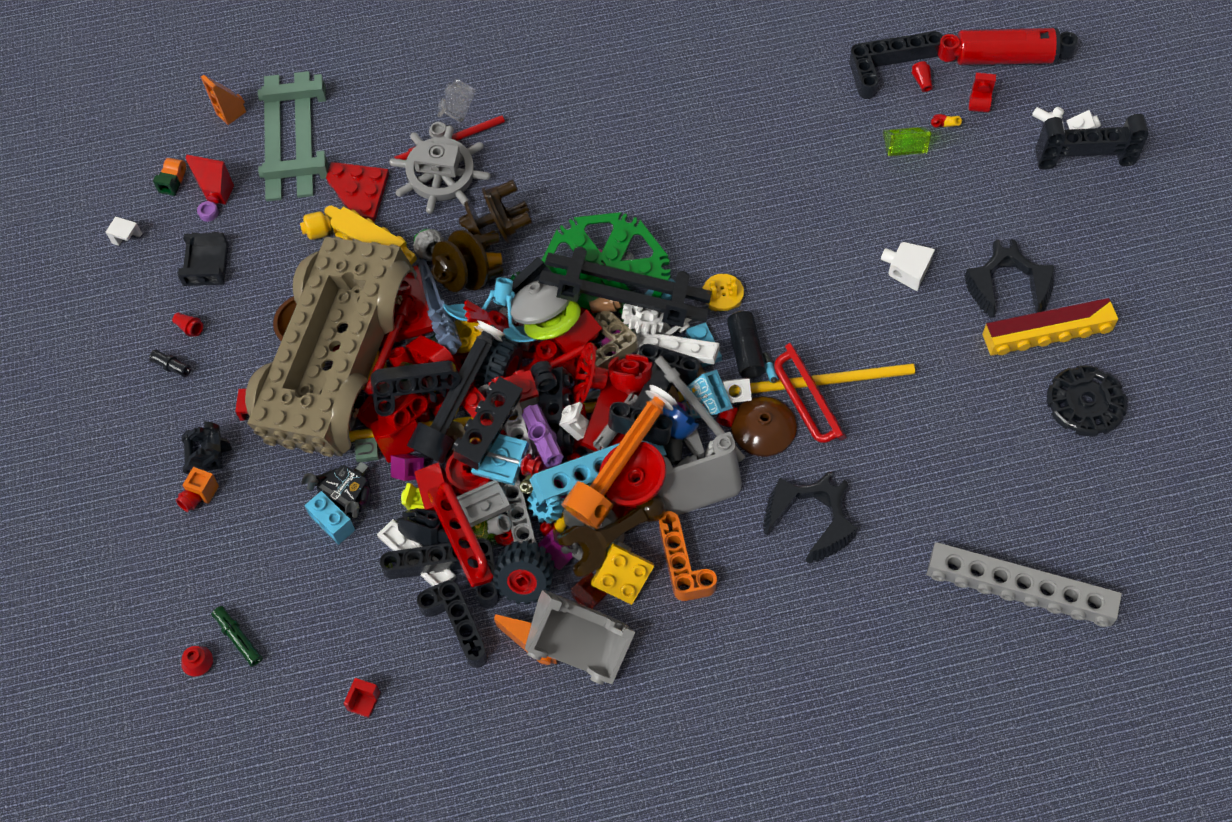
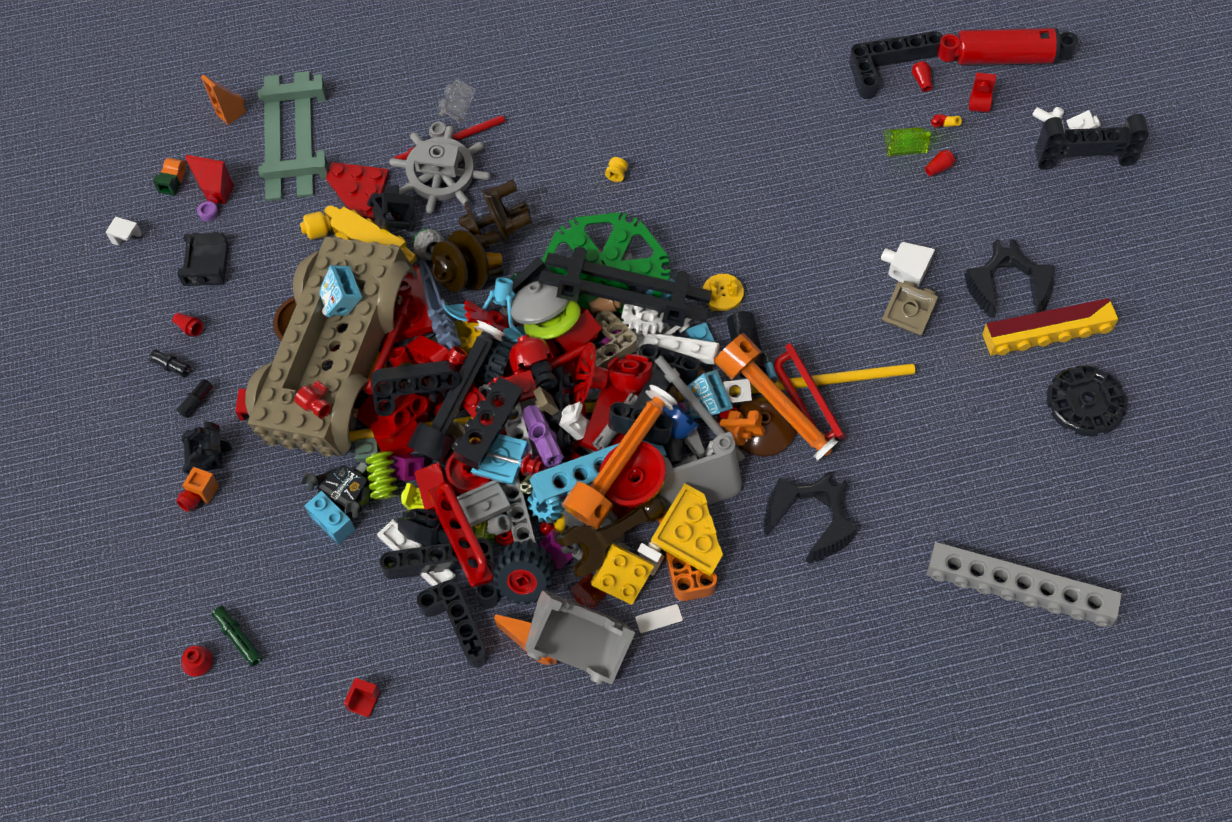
none -> black axle [176,379,213,419]
none -> red piece [294,380,331,419]
none -> medium azure torso [319,265,362,317]
none -> lime piece [365,451,399,500]
none -> black piece [367,185,416,232]
none -> red plate [447,346,468,366]
none -> red cylinder [509,334,554,373]
none -> dark tan plate [533,387,559,416]
none -> yellow wheel [605,157,628,182]
none -> white sticker [635,604,683,633]
none -> white bracket [637,542,665,576]
none -> yellow plate [650,483,723,576]
none -> orange piece [714,333,840,462]
none -> orange hips [719,410,765,446]
none -> dark tan plate [882,281,938,337]
none -> red cone [924,149,955,177]

